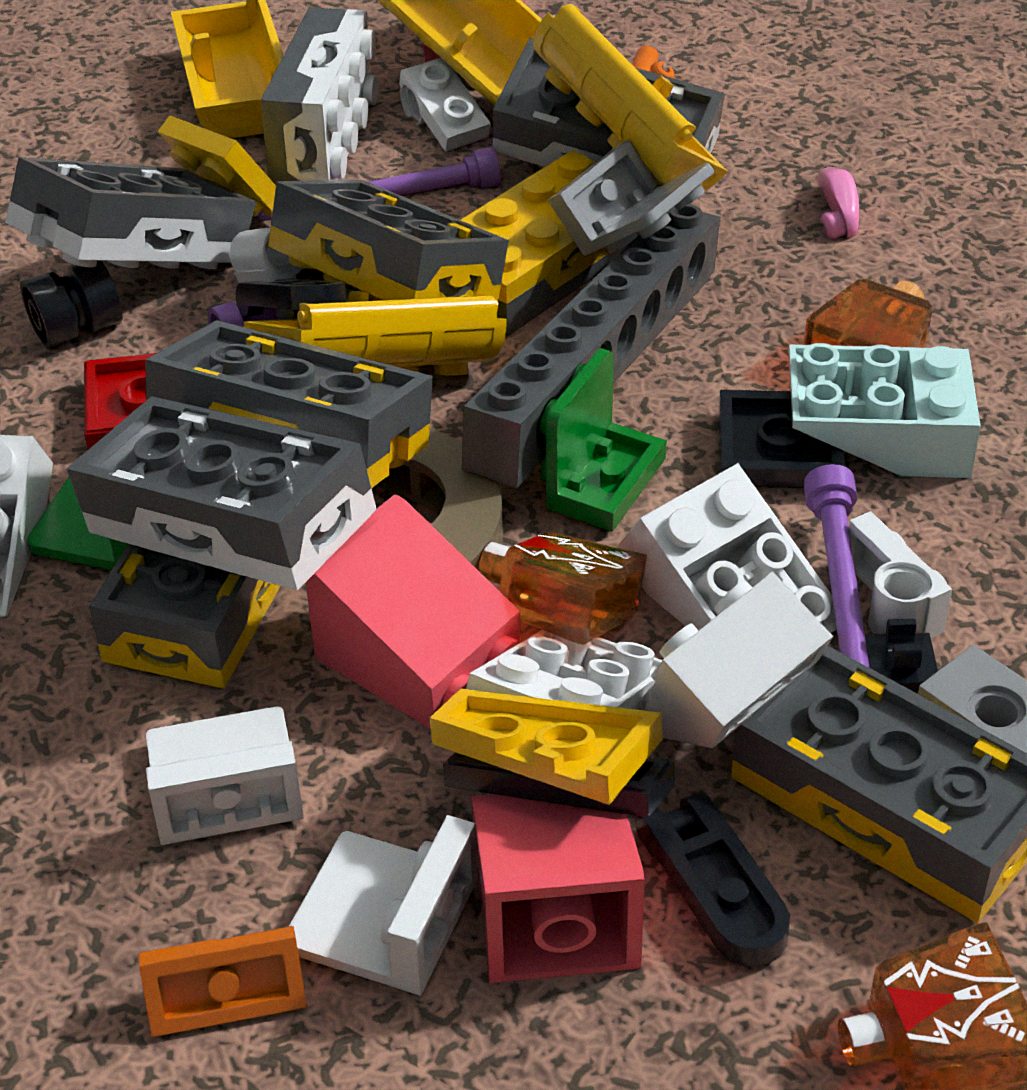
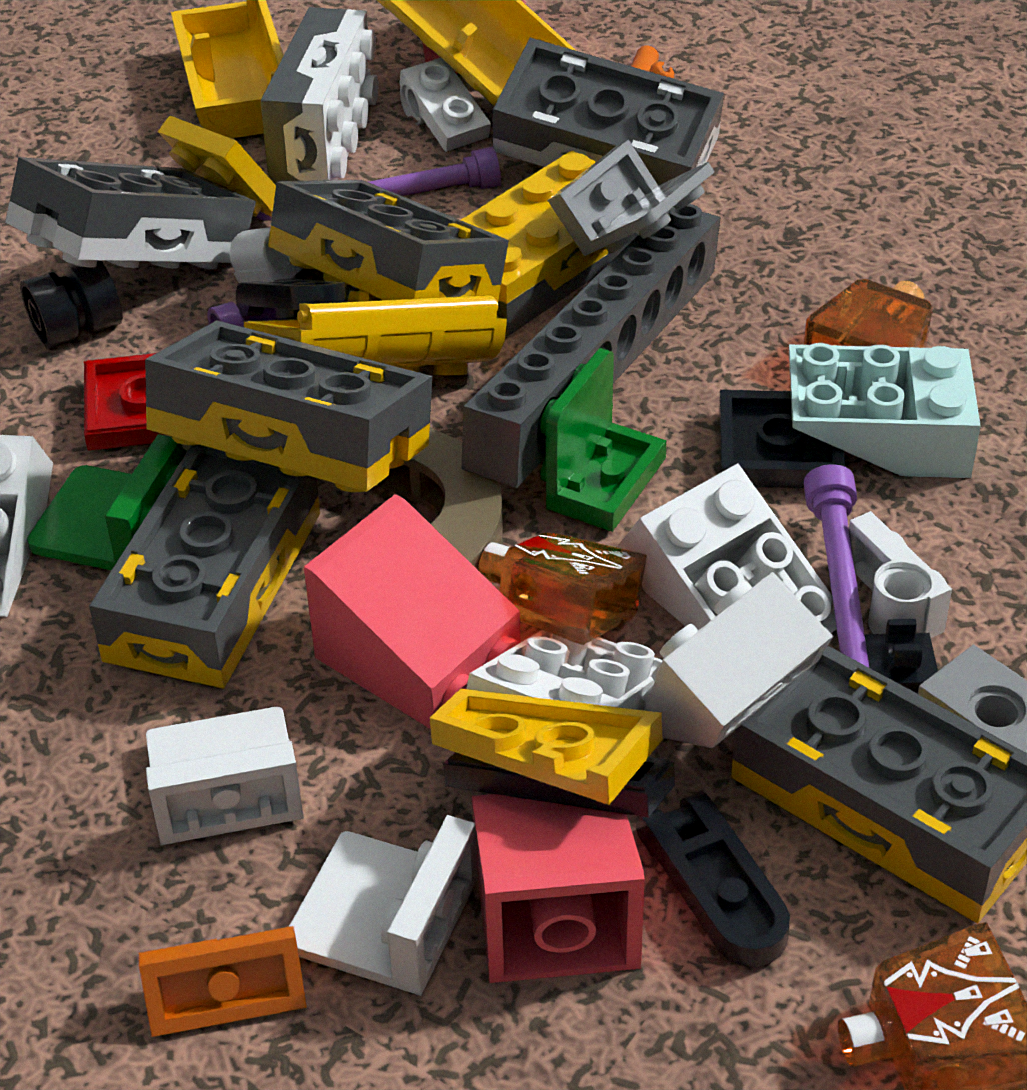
dark grey piece [66,396,377,591] -> none
yellow container [533,4,728,191] -> none
bright pink arm [817,167,859,239] -> none

